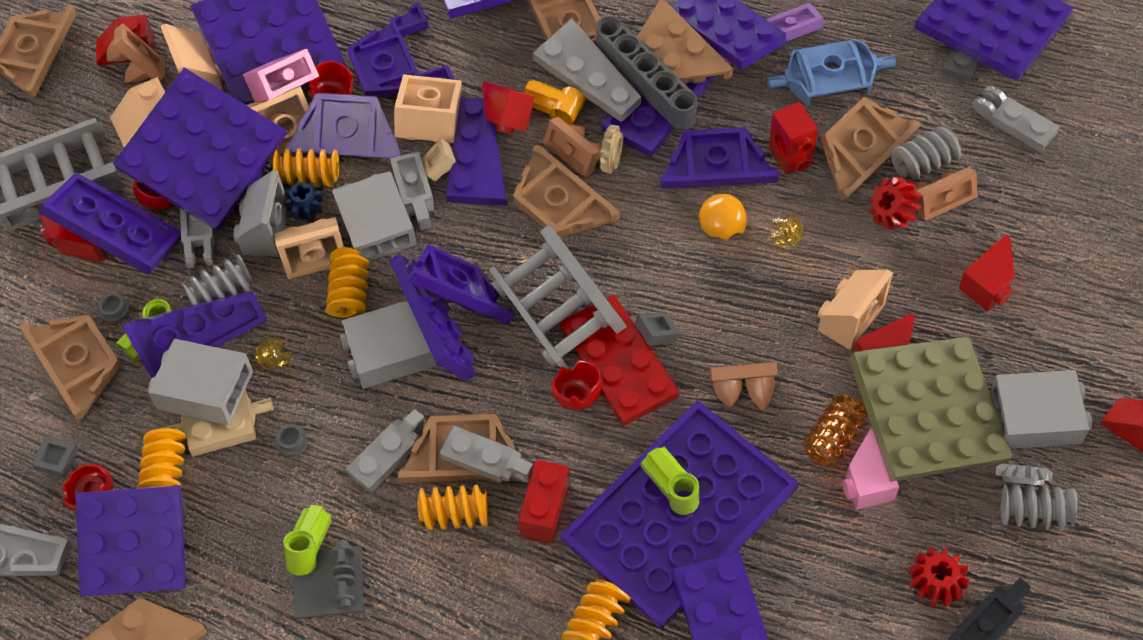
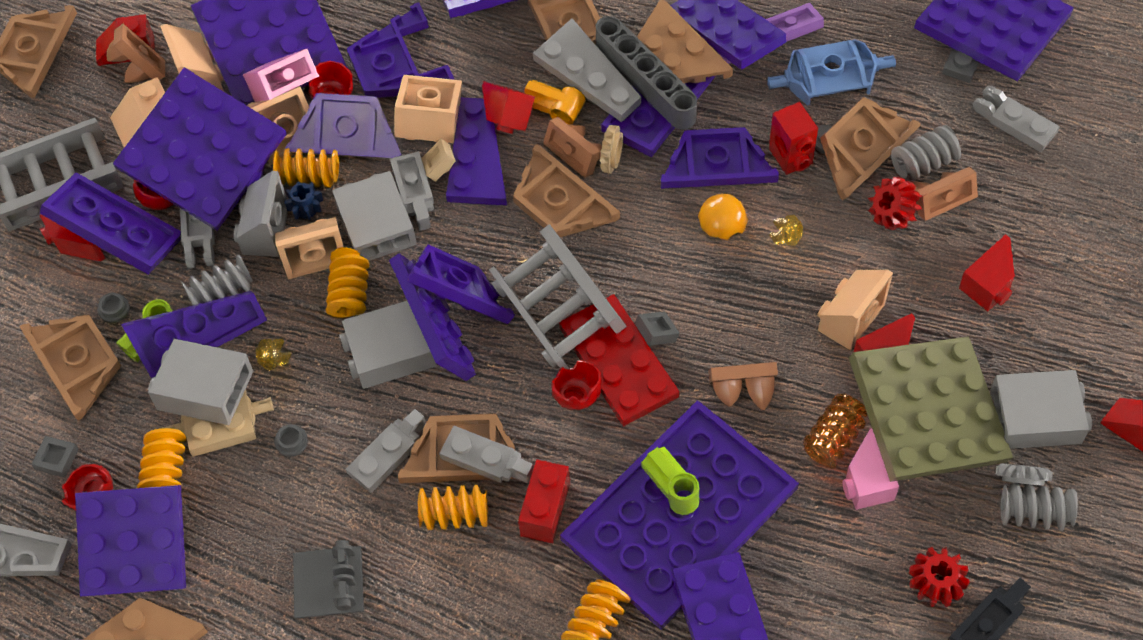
lime piece [283,504,332,576] -> none

